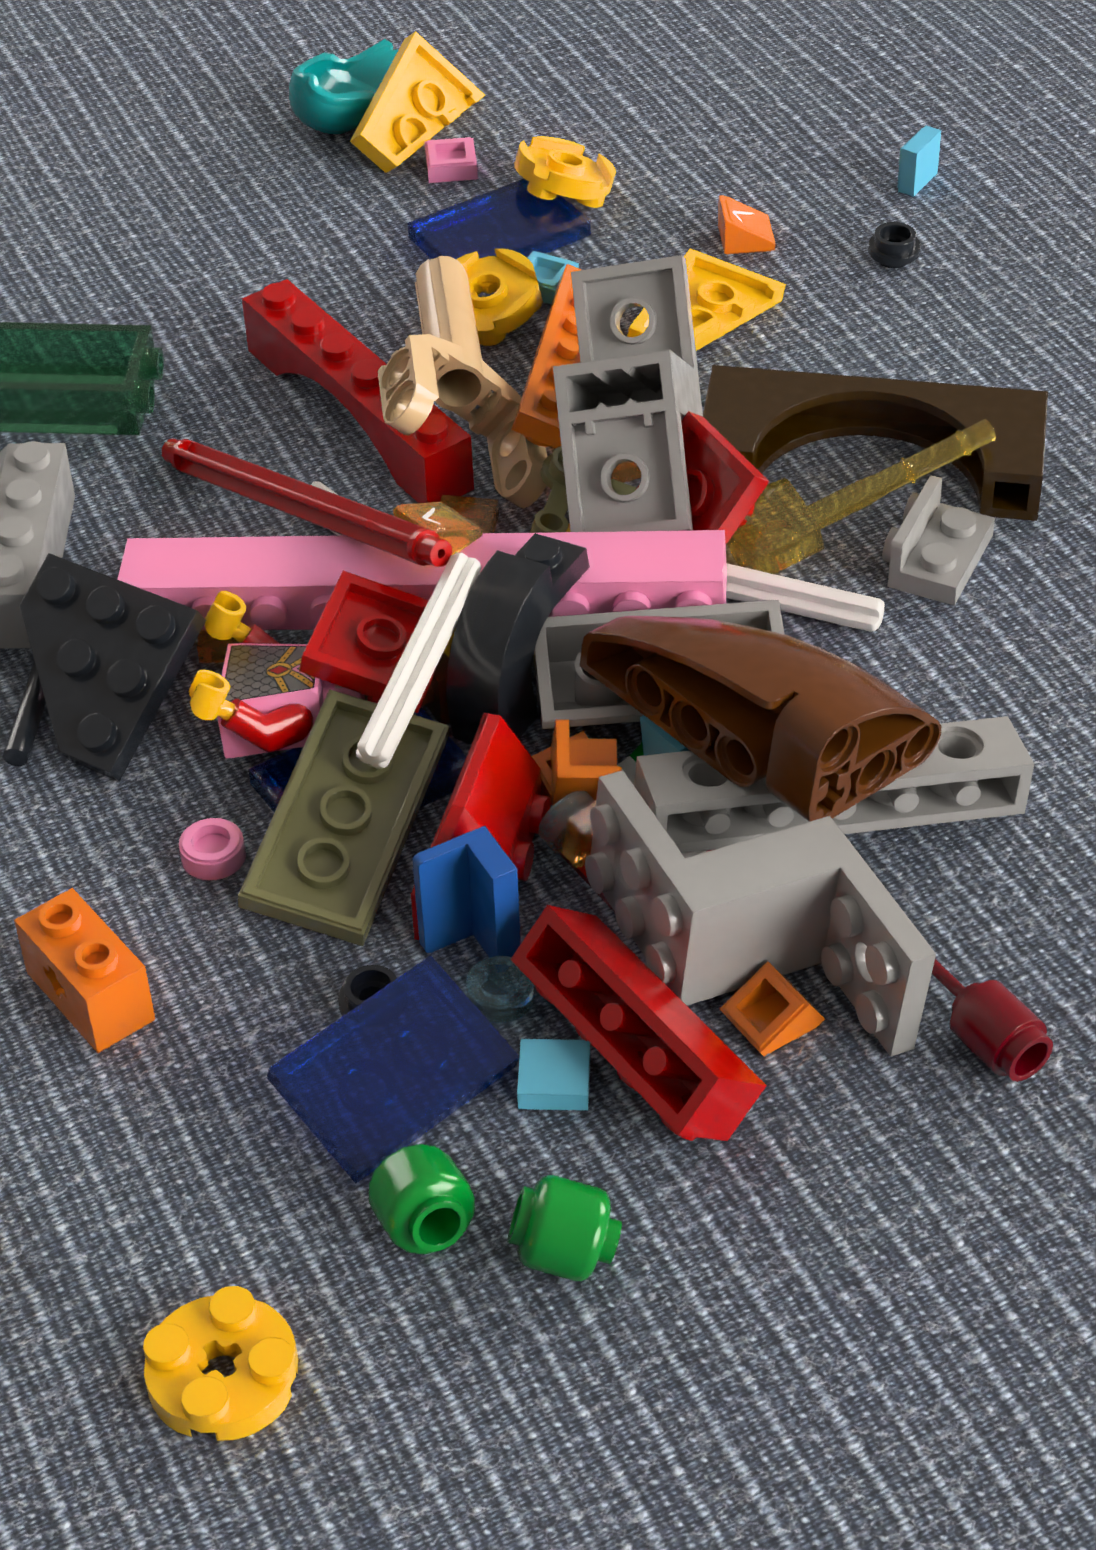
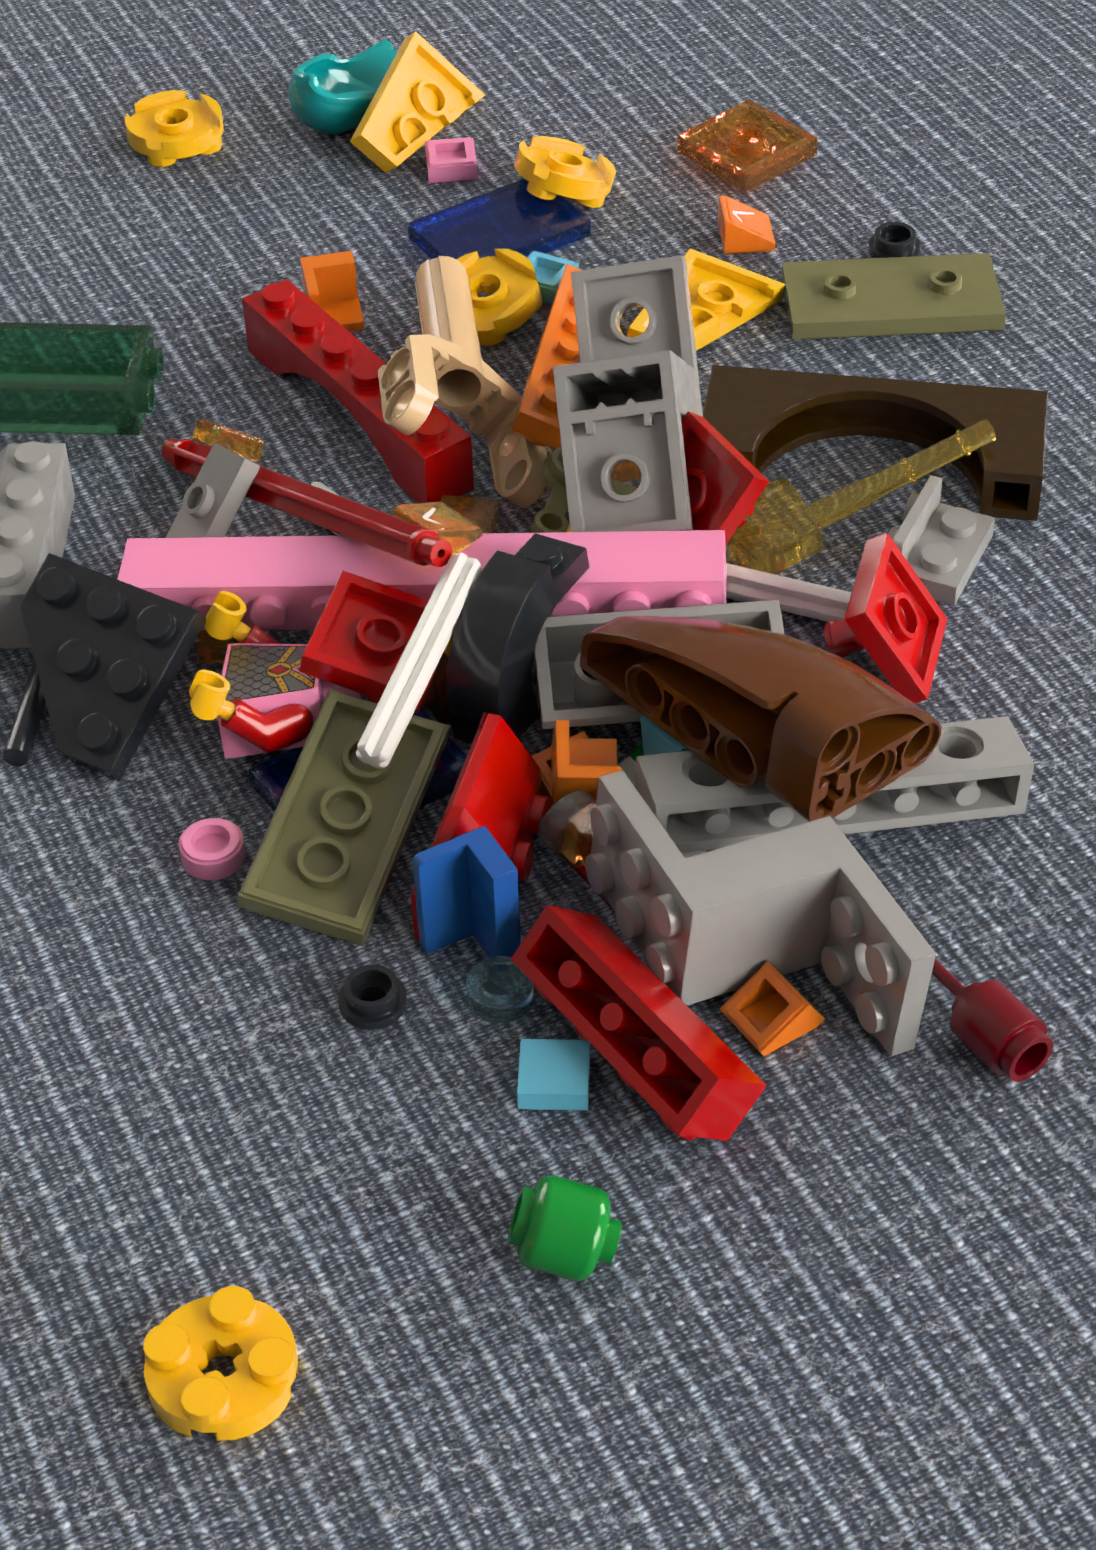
orange brick [14,888,156,1053] -> none
clear blue tile [266,955,520,1184] -> none
green head [368,1144,475,1255] -> none
medium azure tile [897,125,941,197] -> none
none -> yellow plate [125,90,224,167]
none -> light grey plate [166,443,260,538]
none -> clear orange tile [192,419,265,462]
none -> orange panel [300,251,364,332]
none -> clear orange plate [678,99,818,192]
none -> olive plate [782,253,1006,340]
none -> red tile [824,533,947,703]

